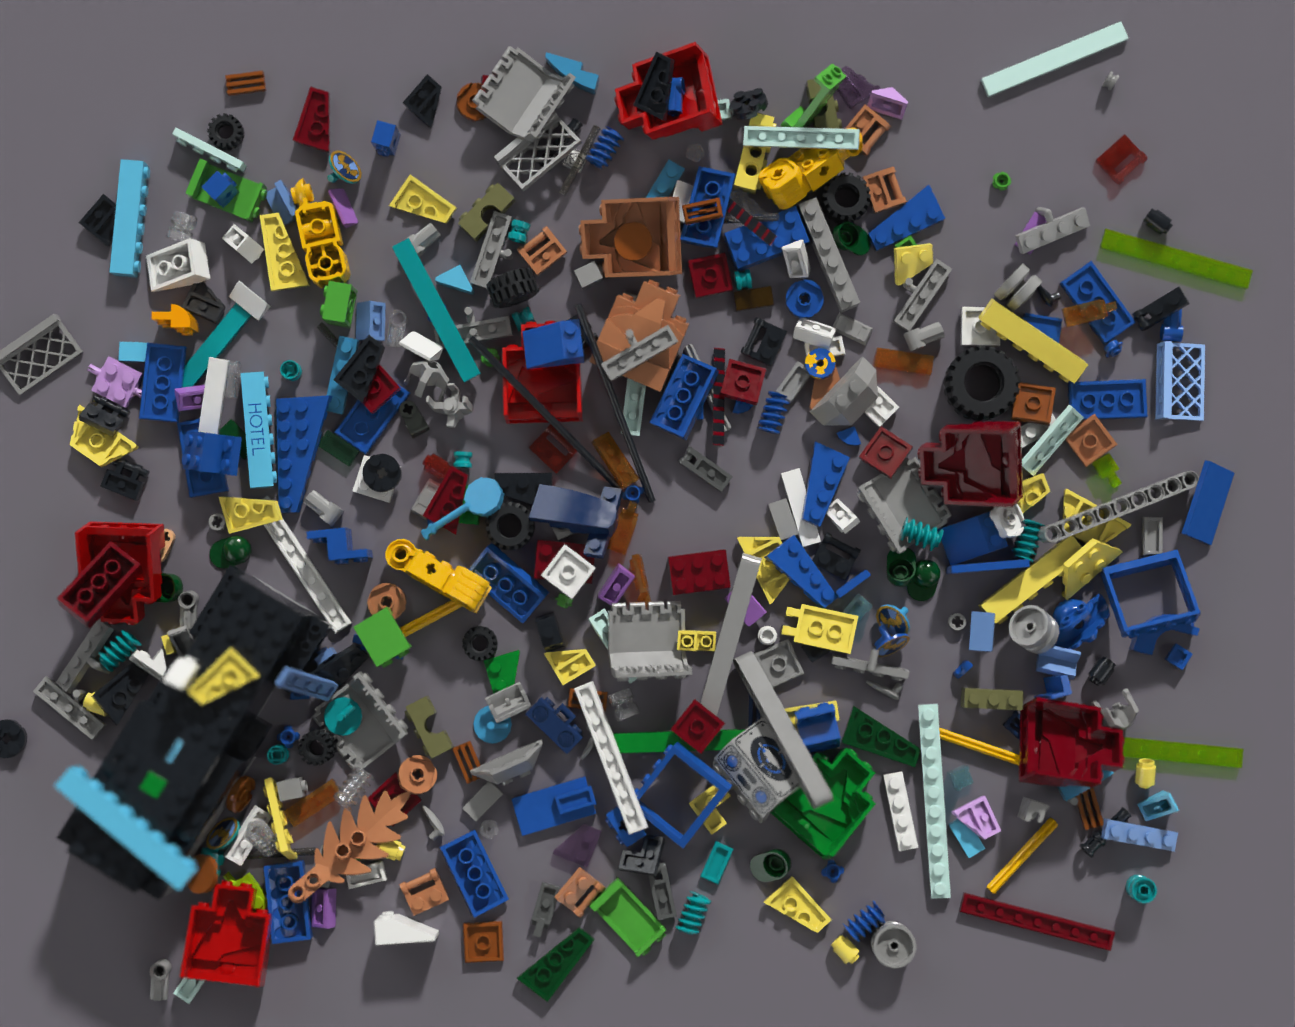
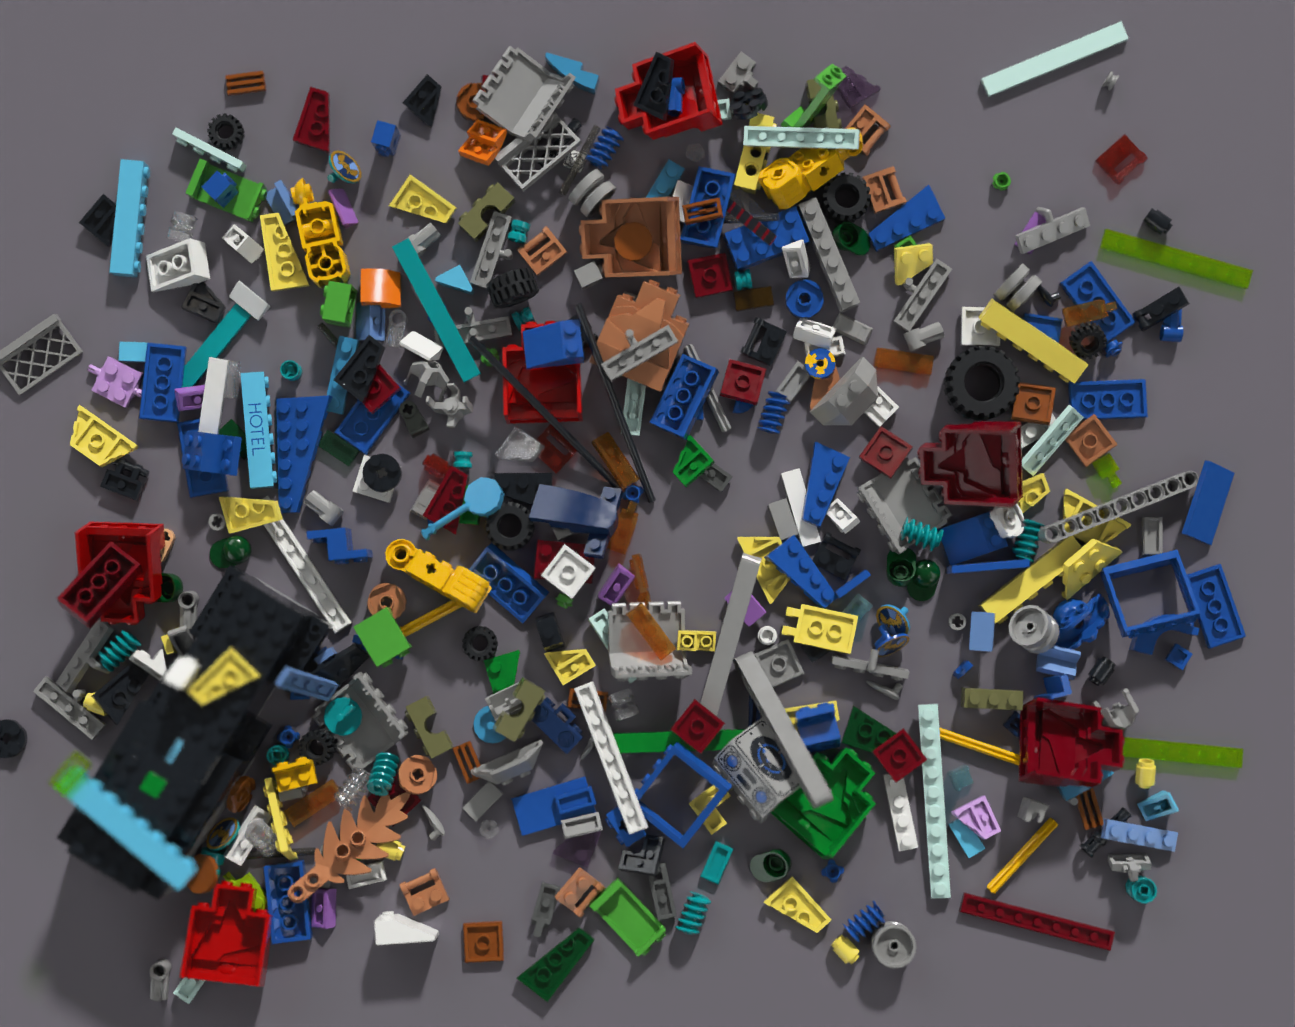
black plate [79,395,130,437] -> none
light orange brick [151,304,199,336] -> none
blue slope [439,830,509,918] -> none
dark red brick [668,549,731,595] -> none
black sticker [713,348,725,446] -> none
blue tile [836,426,861,446] -> none
lavender slope [867,87,908,120] -> none
light blue fence [1155,341,1205,421] -> none
none -> clear neon green tile [48,751,92,796]
none -> yellow bracket [272,757,318,793]
none -> orange slope [360,268,401,308]
none -> teal piece [366,752,400,796]
none -> orange slope [458,119,507,166]
none -> olive arch [493,677,545,742]
none -> clear wing [495,426,545,462]
none -> light grey tile [561,812,603,839]
none -> light grey wheel [568,169,617,218]
none -> clear orange plate [626,603,676,660]
none -> green wing [673,435,715,487]
none -> light grey hinge [718,52,759,94]
none -> dark red plate [872,728,927,783]
none -> black tyre [1069,322,1107,359]
none -> light grey hinge [1108,853,1151,881]
none -> blue tile [1187,564,1246,649]

